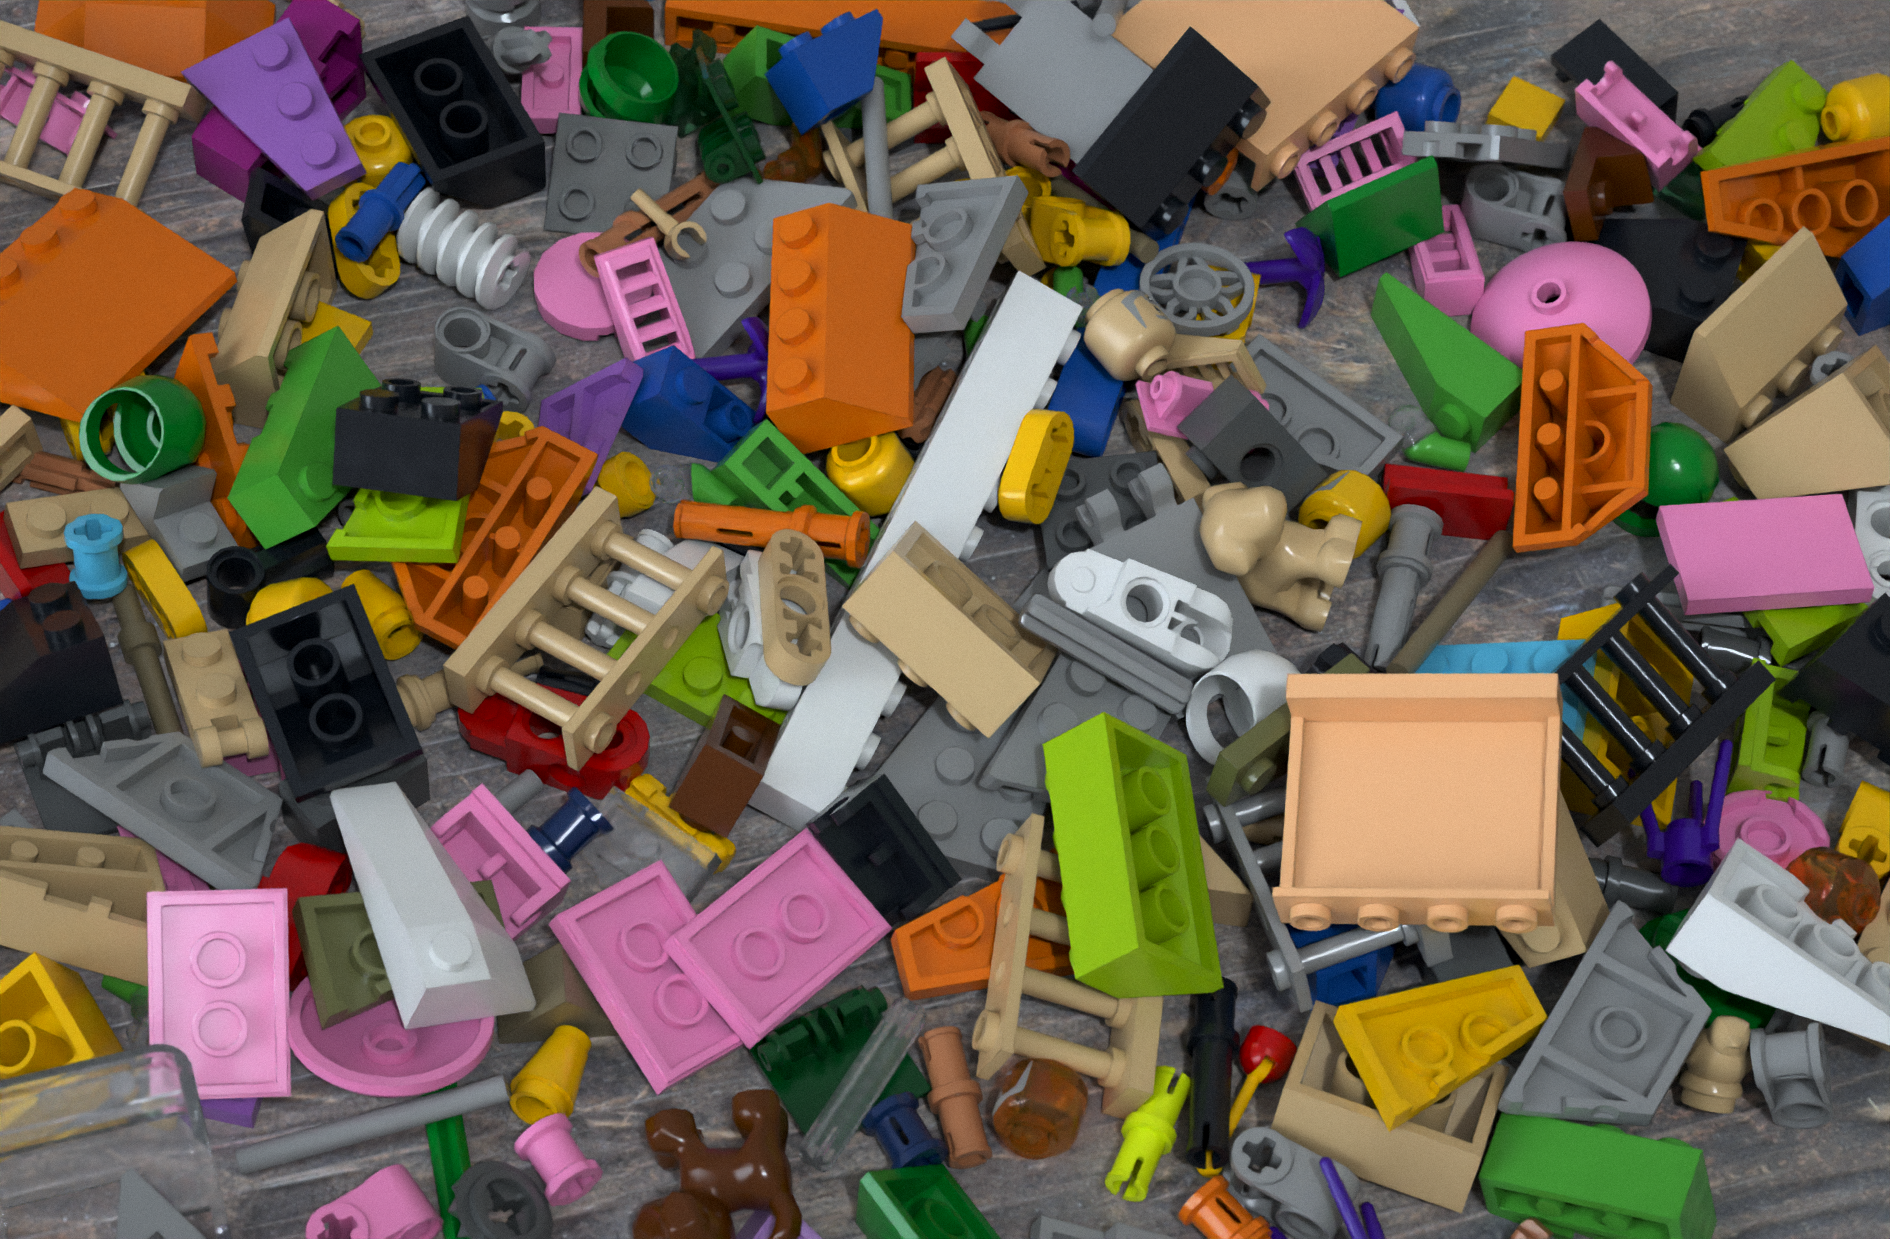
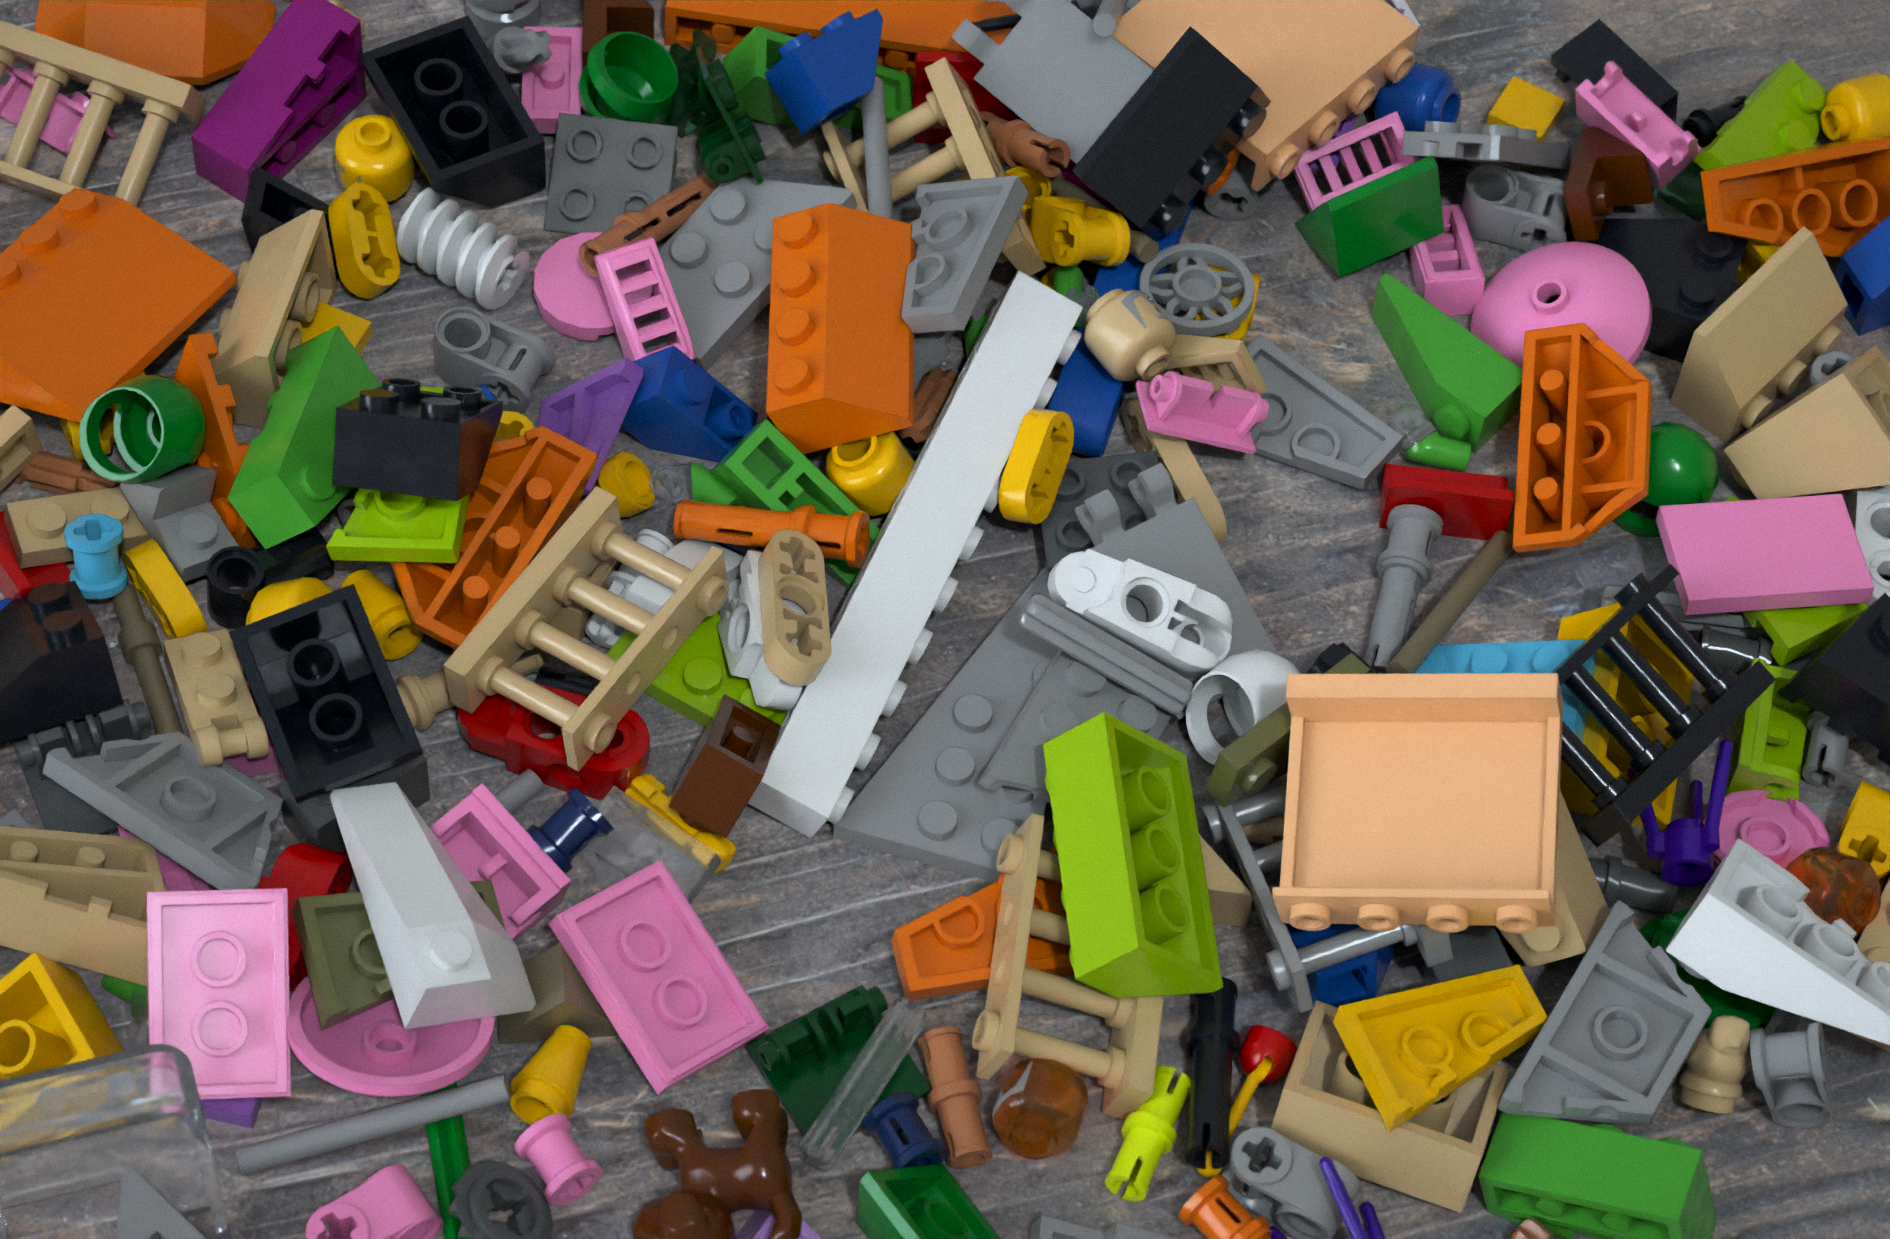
medium lavender wing [181,17,367,201] -> none
blue axle [335,162,426,262] -> none
tan hand [630,188,707,260] -> none
bright pink tile [662,828,893,1050] -> none
dark purple plant [691,316,769,424] -> none
clear orange arm [763,123,823,184] -> none
black hinge [806,773,962,927] -> none
tan slope [842,520,1058,739] -> none
dark grey brick [1177,375,1328,515] -> none
tan animal [1199,482,1362,632] -> none
dark purple plant [1244,227,1325,329] -> none
yellow head [1298,470,1391,560] -> none

